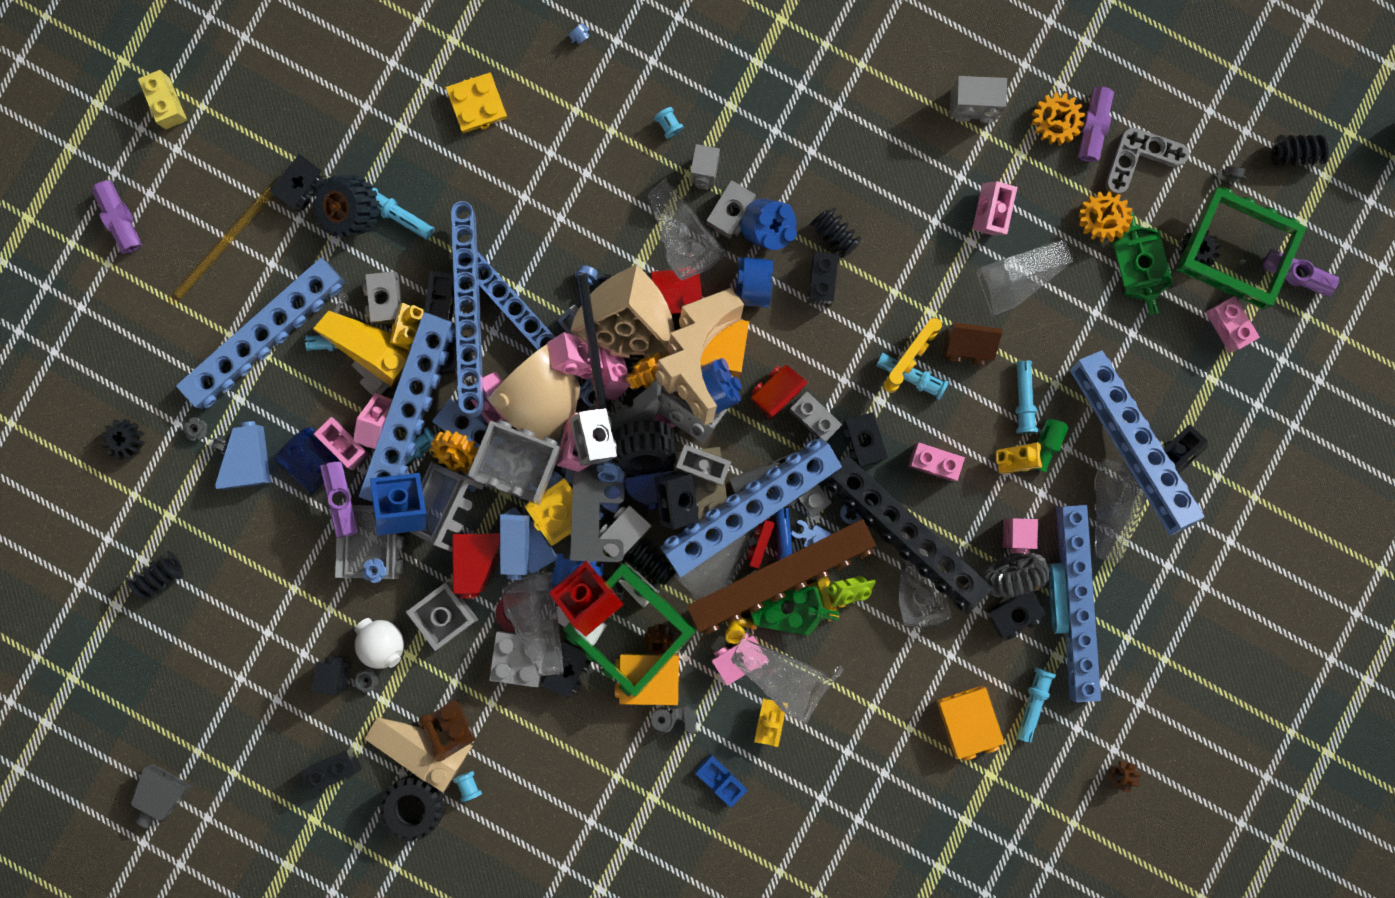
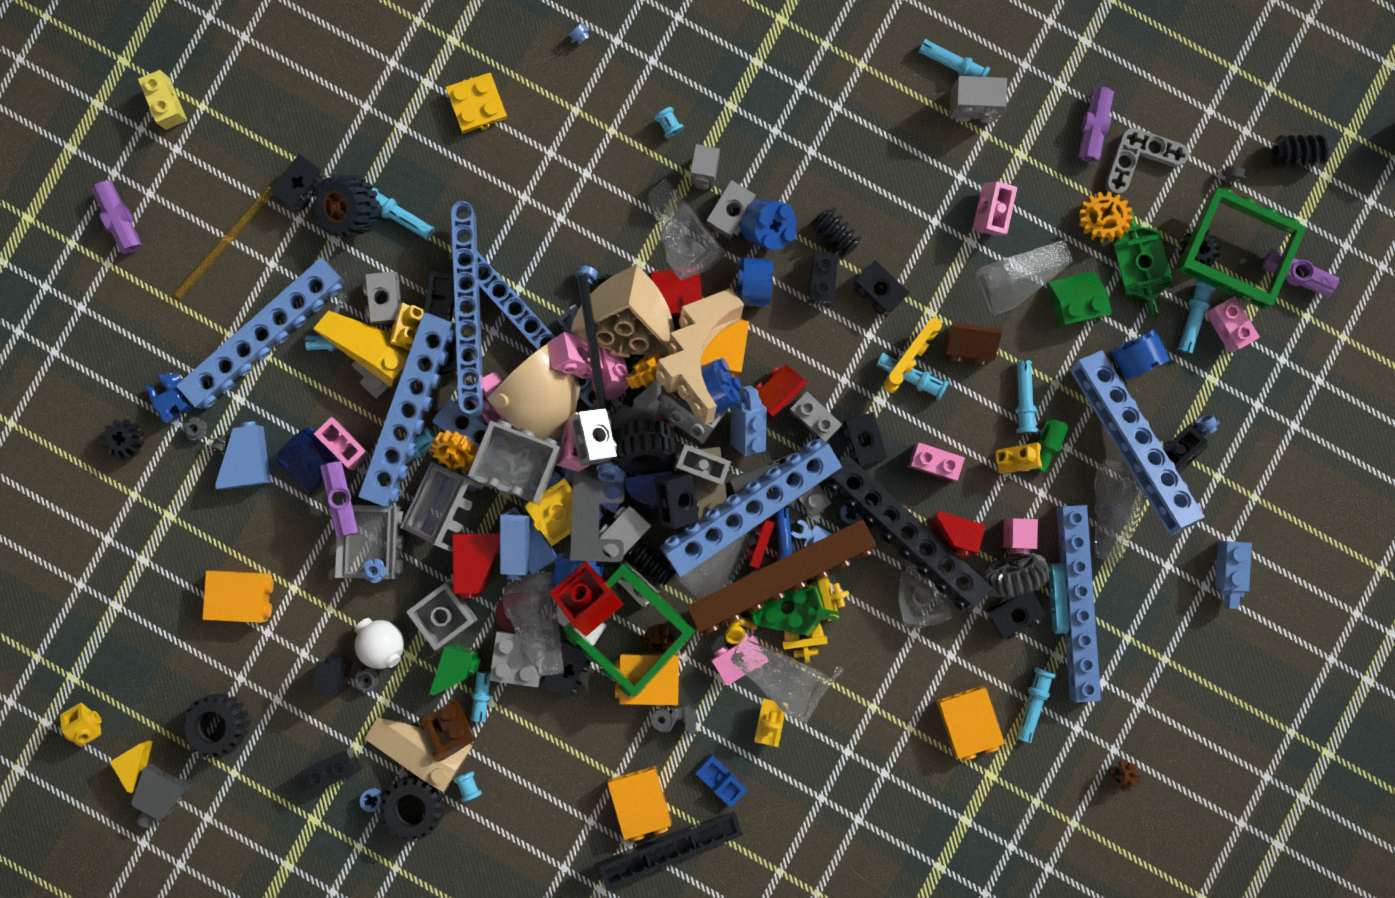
black piece [126,551,184,601] -> none
bright pink brick [353,393,393,449] -> none
blue slope [370,473,426,536] -> none
lime hinge [827,576,876,607] -> none
light orange gear [1031,92,1085,146] -> none
none -> yellow brick [60,702,102,747]
none -> yellow slope [110,741,153,793]
none -> blue animal [145,372,195,423]
none -> black tyre [180,693,250,758]
none -> light orange brick [203,570,274,623]
none -> medium blue bush [360,788,383,812]
none -> green slope [429,643,481,695]
none -> medium azure pin [470,671,491,722]
none -> black slope [594,811,743,891]
none -> light orange brick [608,766,672,842]
none -> medium blue hinge [730,385,767,456]
none -> yellow hips [782,623,828,664]
none -> black brick [853,260,910,316]
none -> medium azure pin [918,39,990,77]
none -> red slope [928,511,986,561]
none -> green slope [1047,271,1112,328]
none -> blue brick [1111,329,1170,380]
none -> medium azure pin [1177,280,1216,354]
none -> medium blue plate [1195,414,1220,435]
none -> medium blue hinge [1215,541,1252,610]

